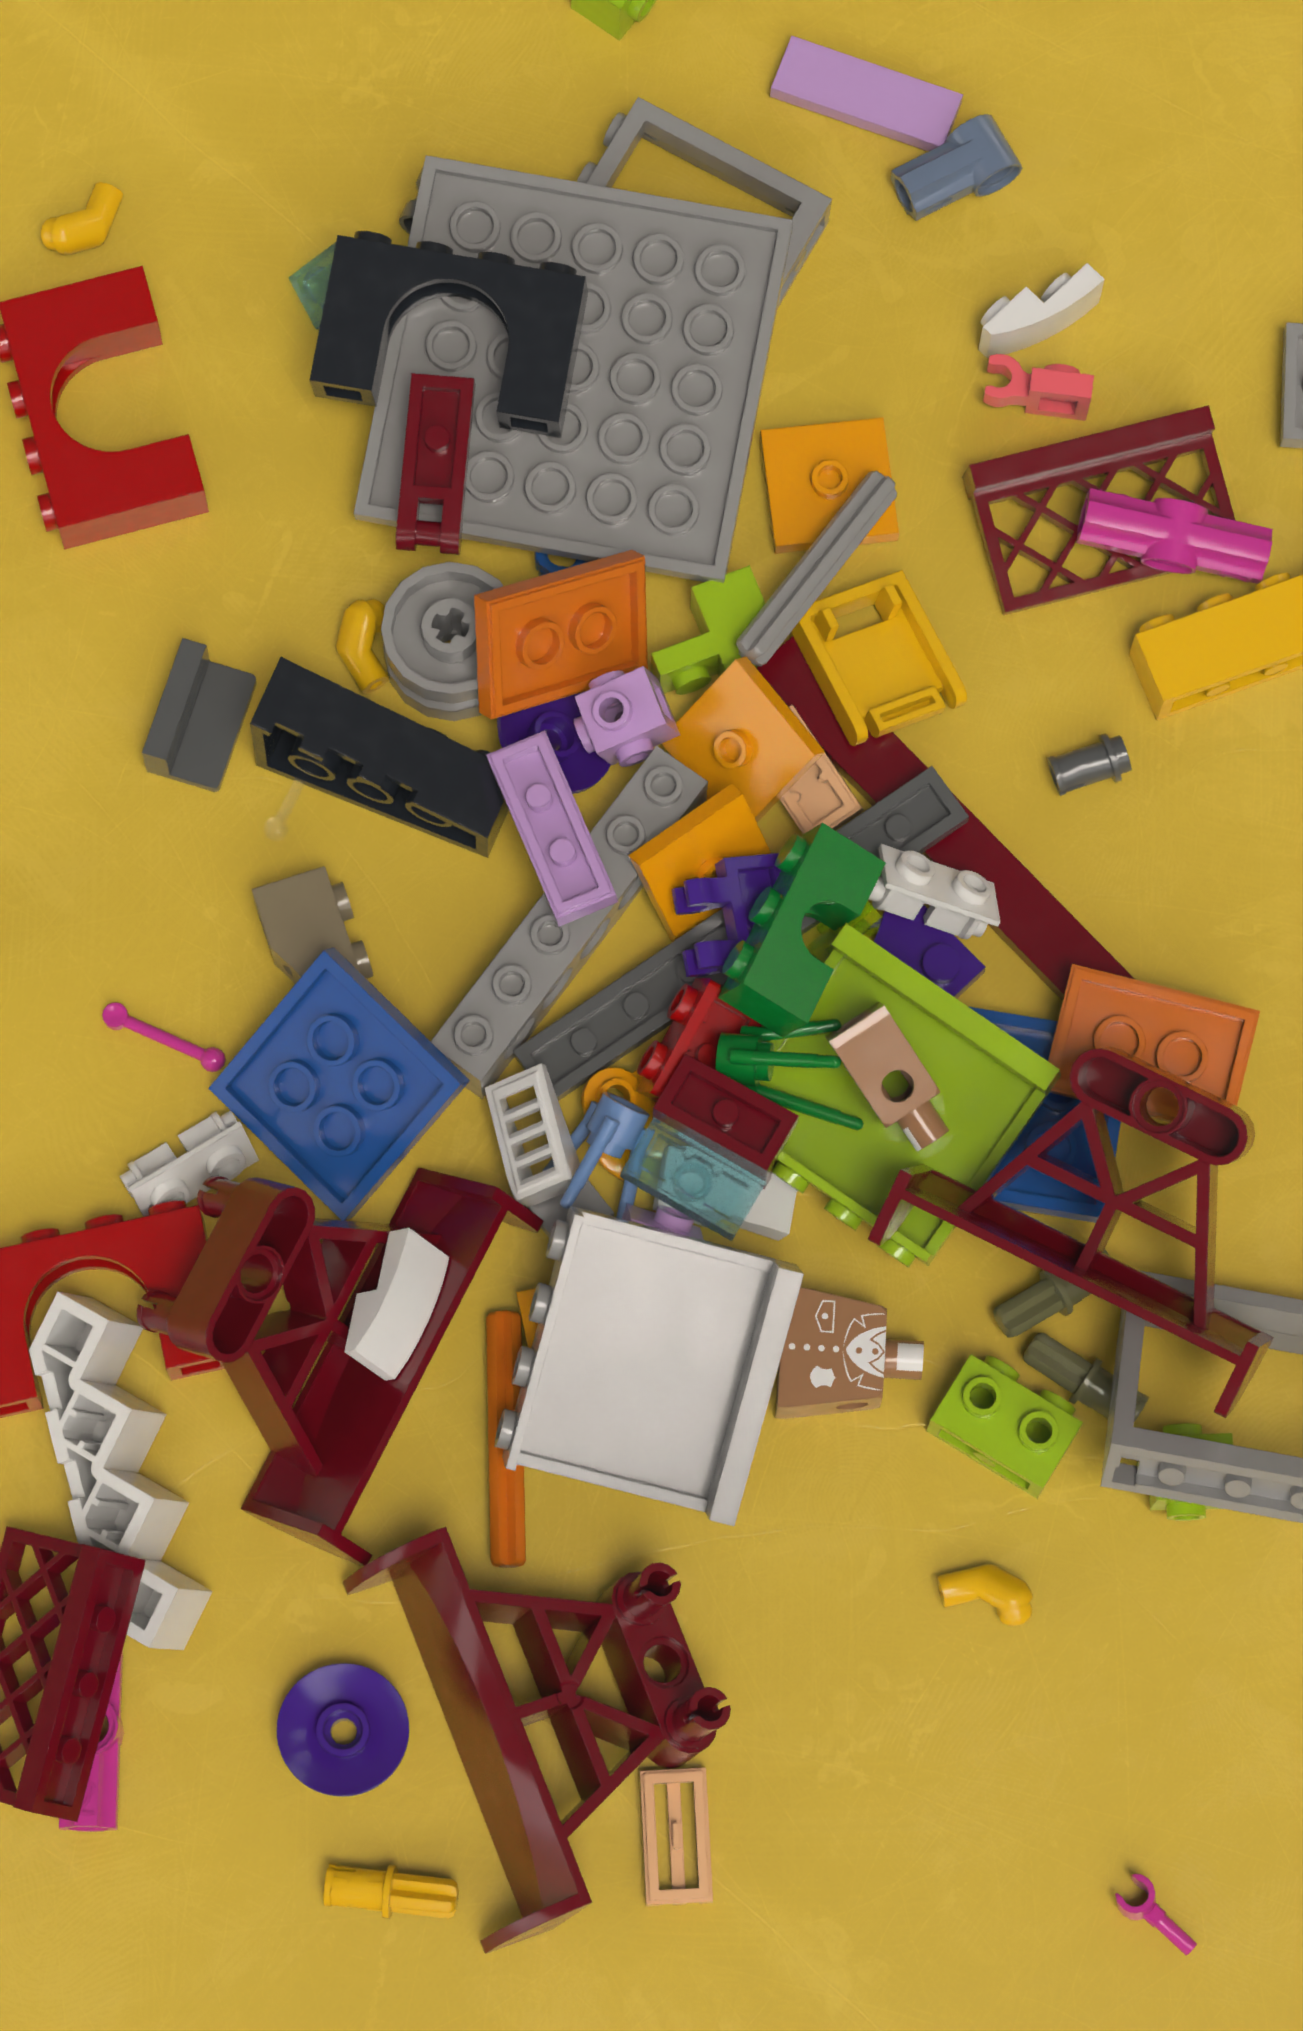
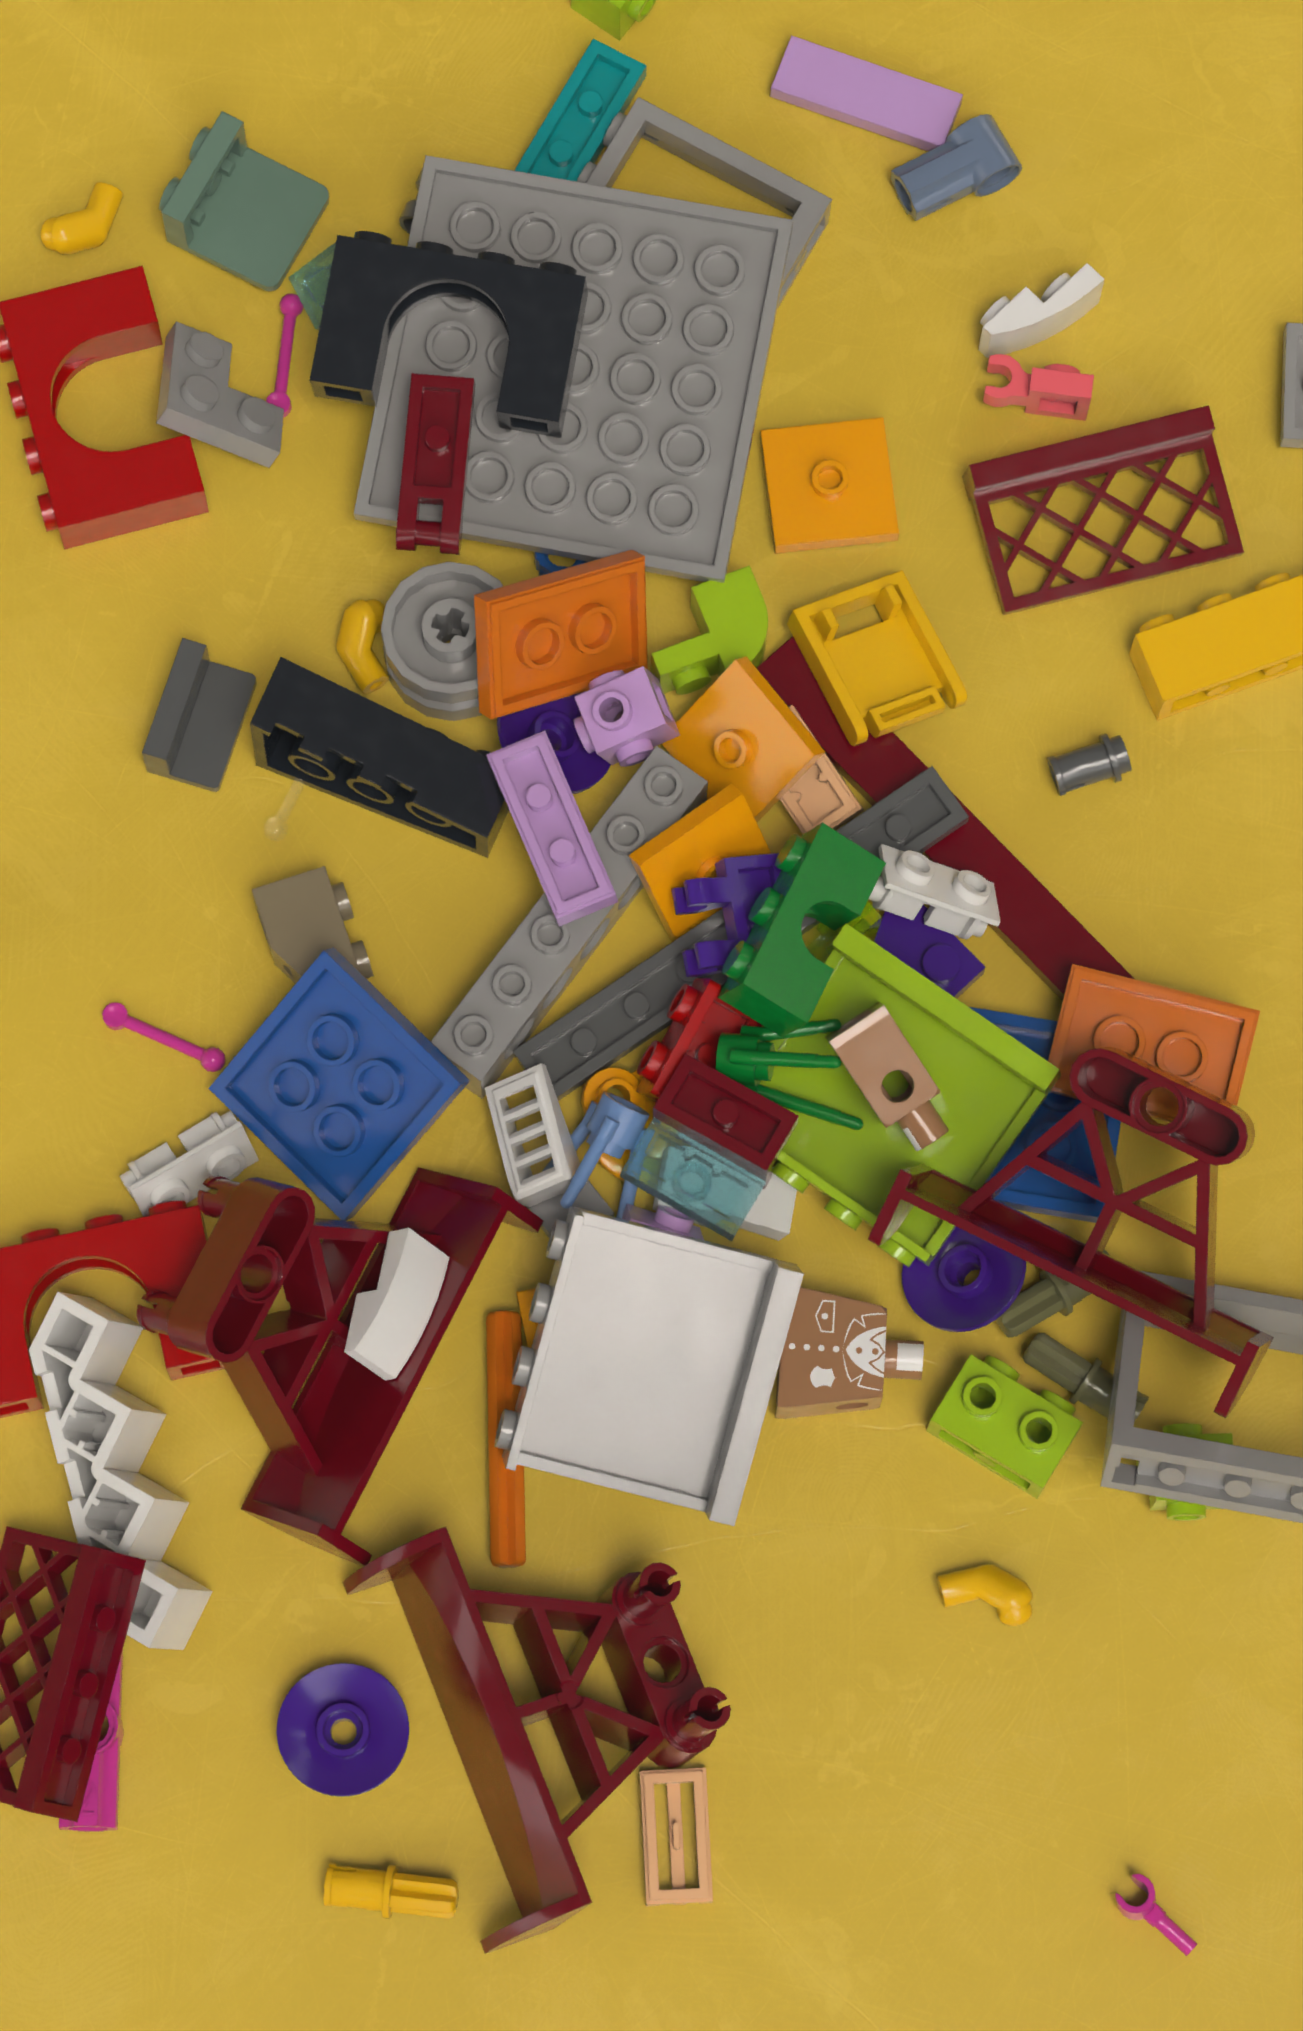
light grey axle [736,471,897,666] -> none
dark pink piece [1076,488,1273,584] -> none
none -> light grey plate [156,321,284,468]
none -> sand green bracket [159,111,329,291]
none -> dark pink hinge [266,293,304,418]
none -> teal plate [514,39,647,182]
none -> dark purple dish [902,1227,1026,1332]

